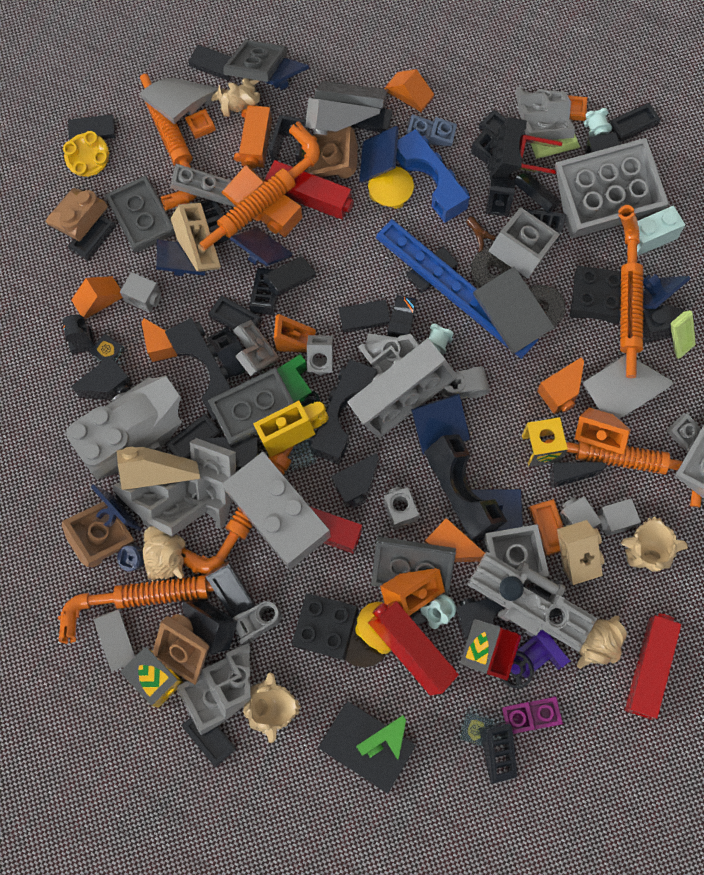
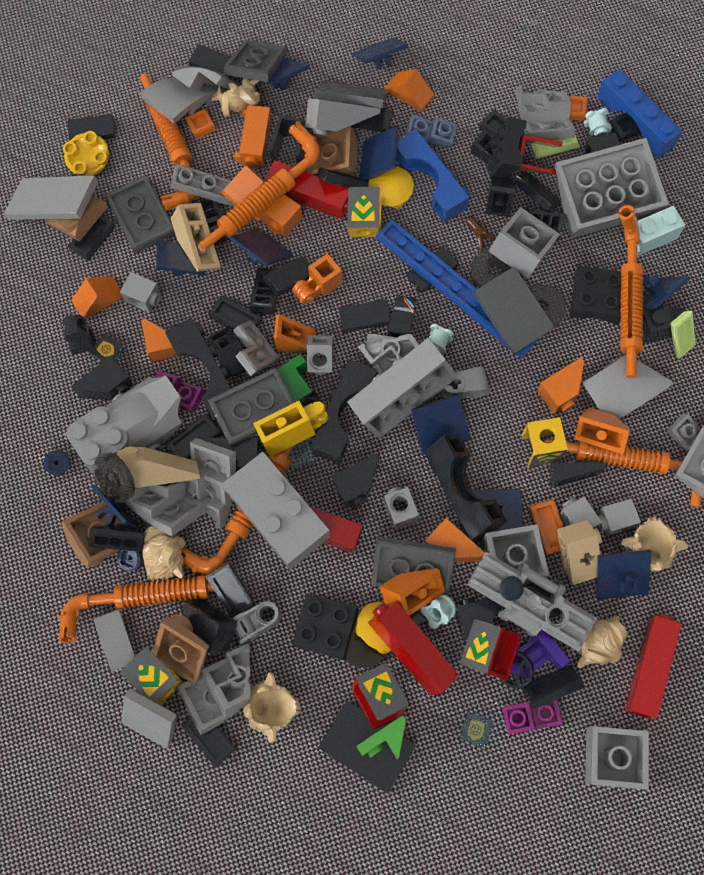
black slope [479,722,517,784] -> none
none -> light grey tile [4,175,98,220]
none -> dark blue tile [44,450,70,475]
none -> black slope [89,523,144,552]
none -> clear smoke tile [94,452,135,503]
none -> light grey tile [121,689,177,749]
none -> magenta slope [154,370,205,413]
none -> light grey slope [172,66,239,91]
none -> orange brick [292,253,343,304]
none -> black tile [317,167,369,188]
none -> piece [347,187,382,237]
none -> piece [351,663,409,729]
none -> dark blue piece [352,37,407,70]
none -> black tile [523,665,585,708]
none -> light grey brick [585,726,649,790]
none -> dark blue piece [596,549,651,600]
none -> blue arch [597,69,683,159]

